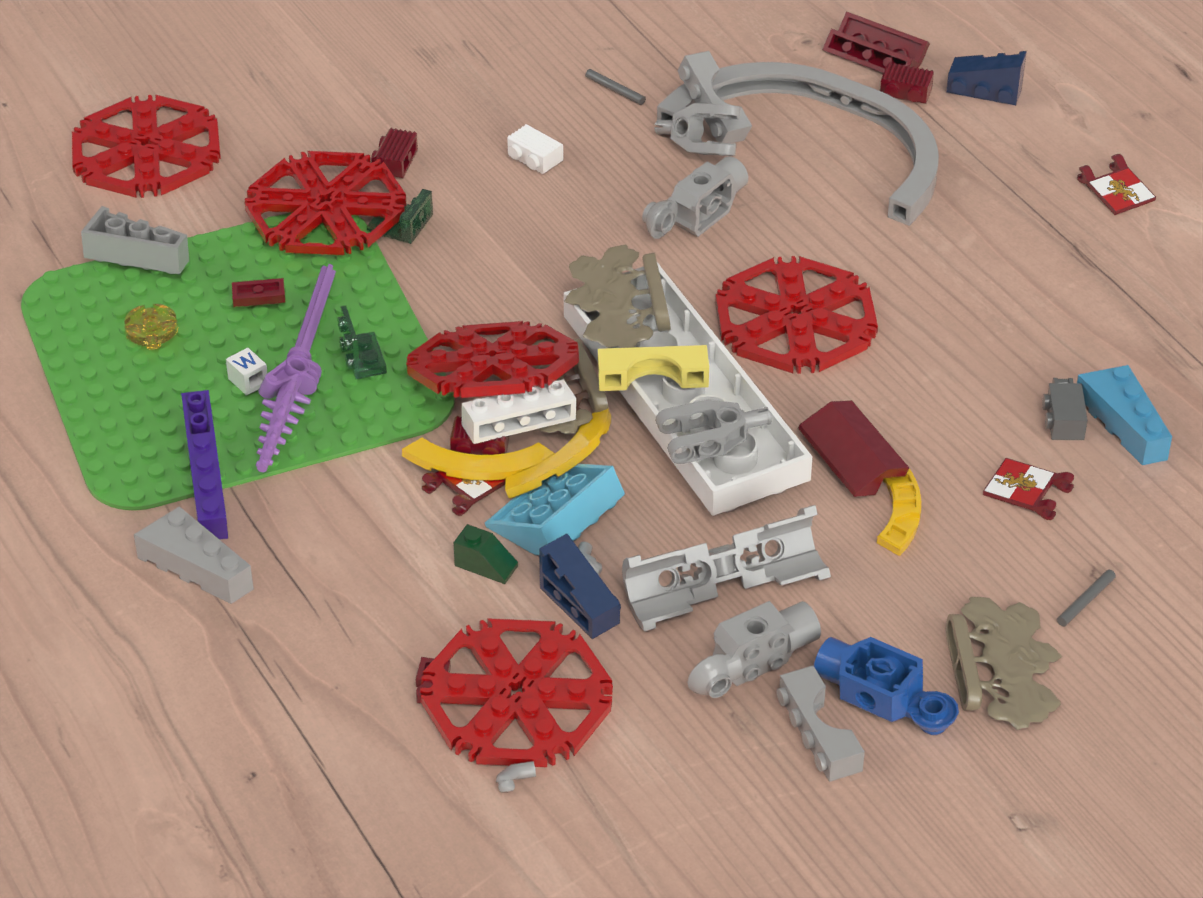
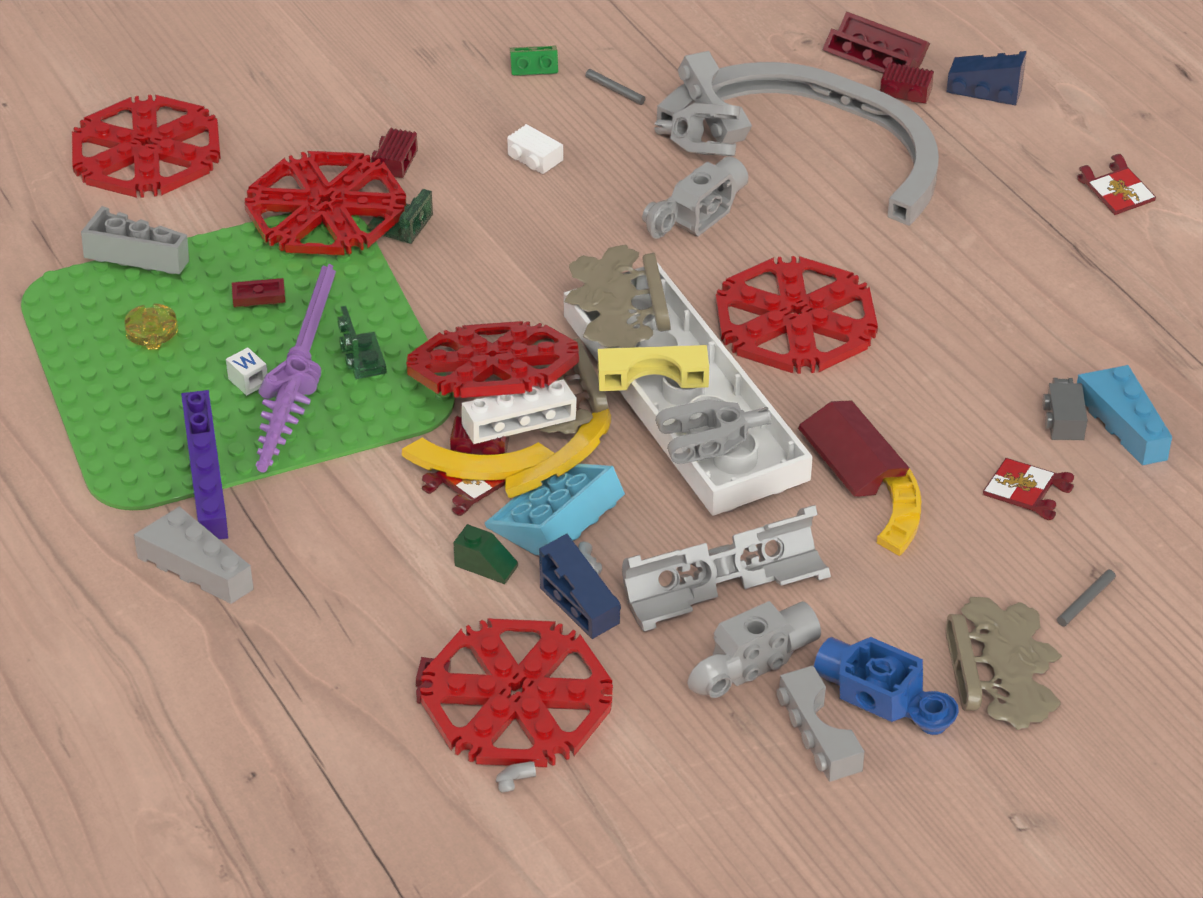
none -> green bracket [510,45,558,75]

